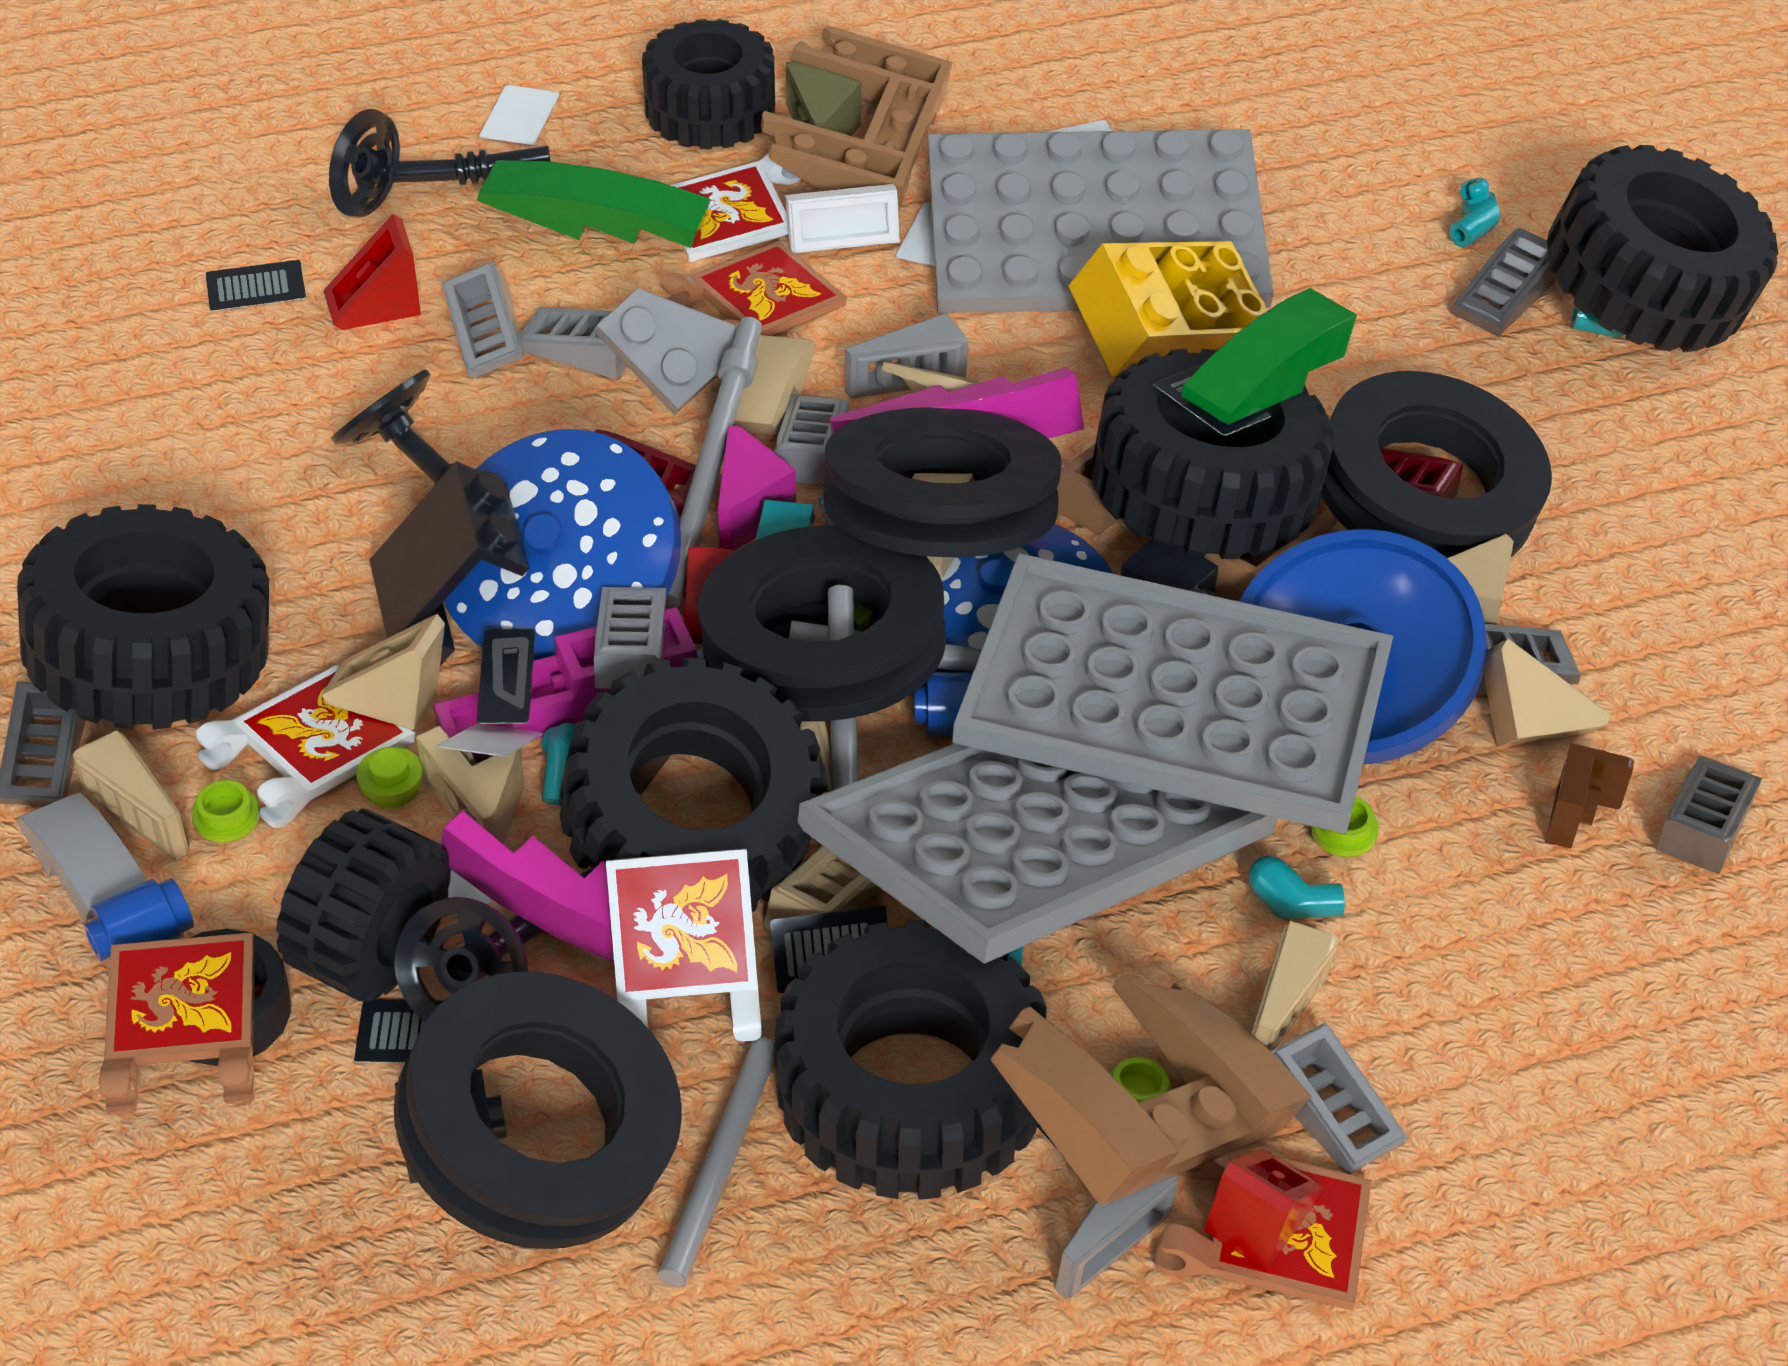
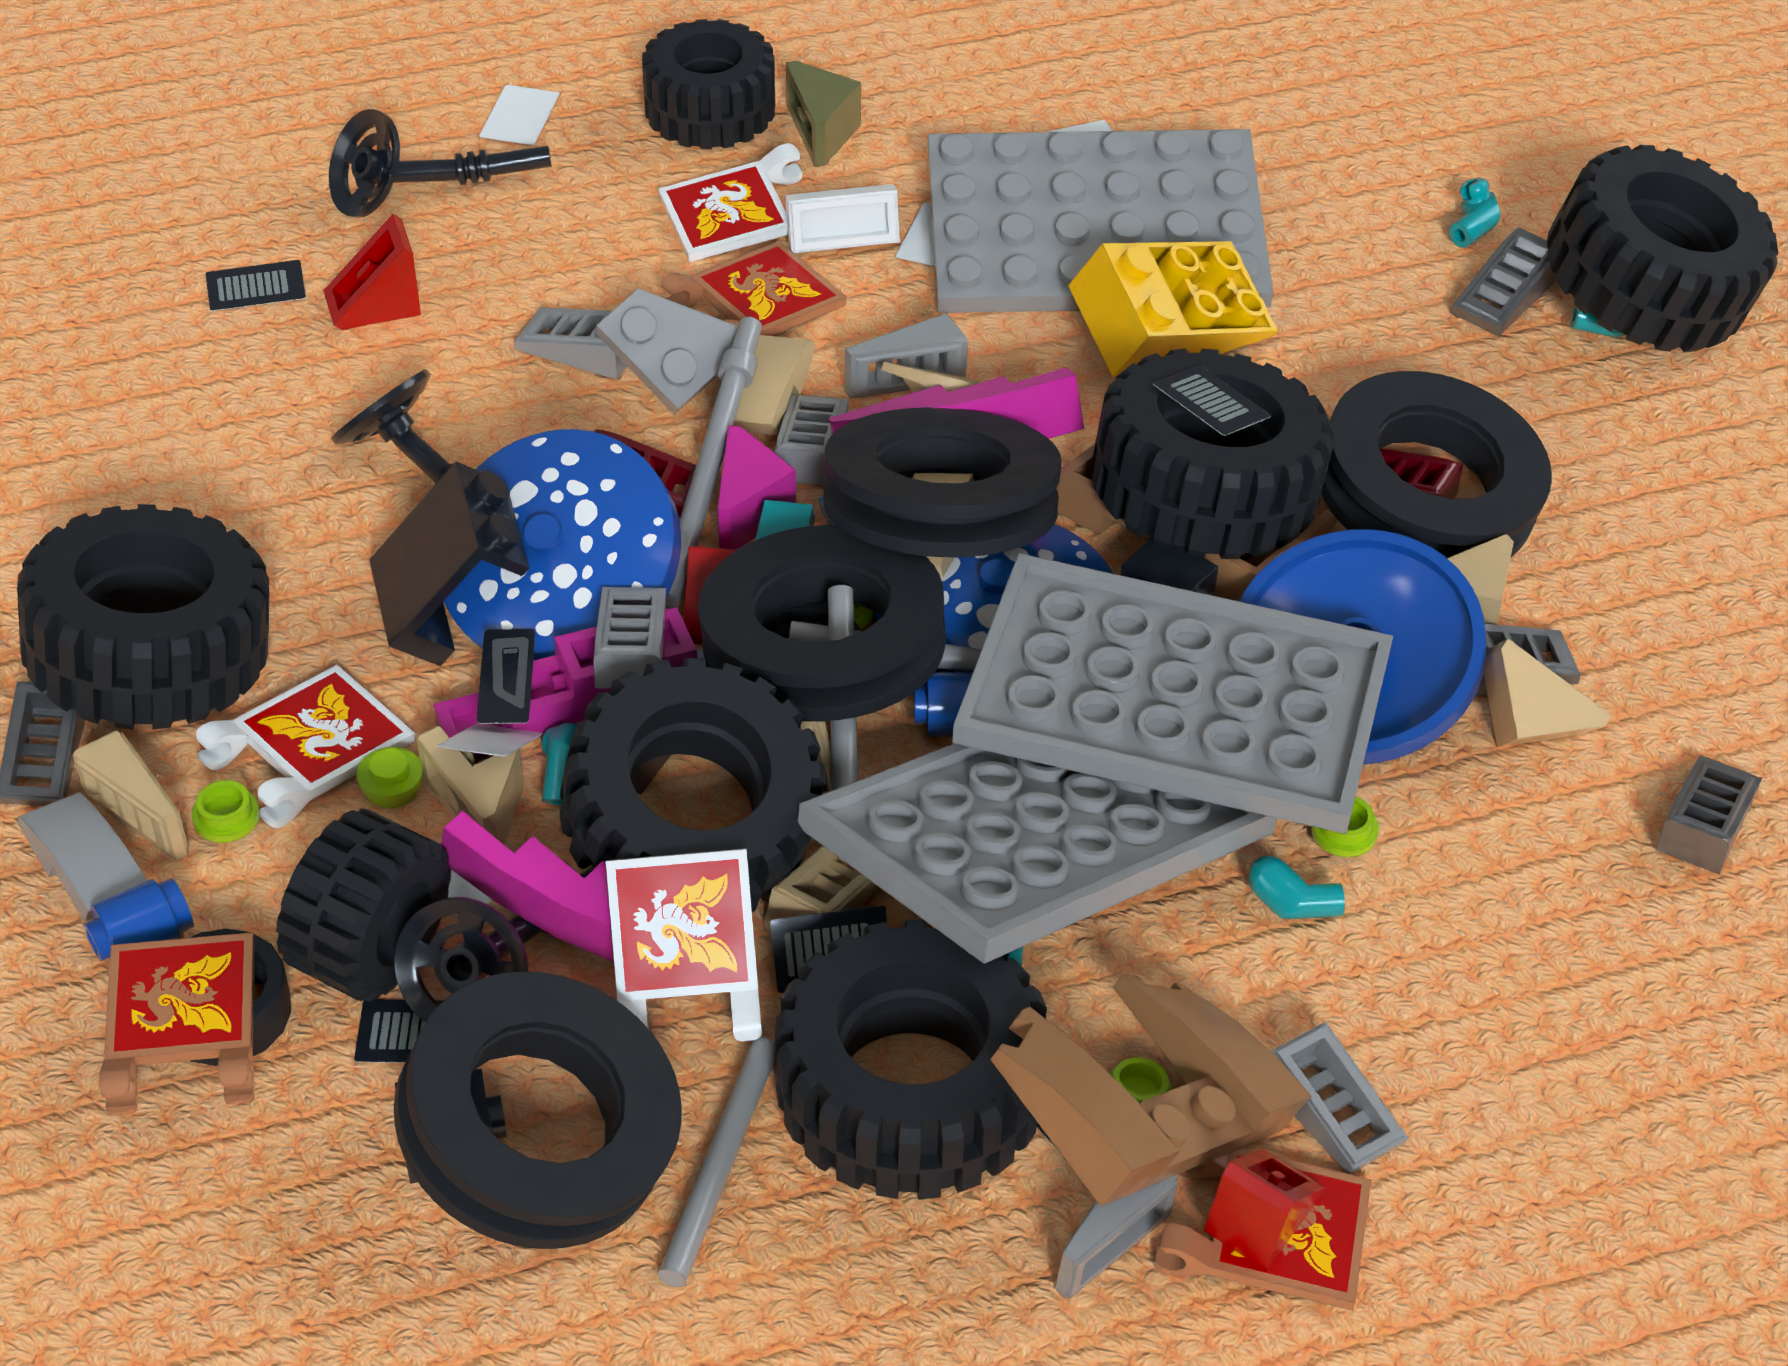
tan slope [321,614,445,730] -> none
light grey slope [442,261,524,379] -> none
green slope [477,160,711,248] -> none
medium nougat wedge [760,26,952,212] -> none
green slope [1181,288,1357,425] -> none
tan slope [1251,921,1339,1051] -> none
reddish brown bracket [1545,743,1634,848] -> none

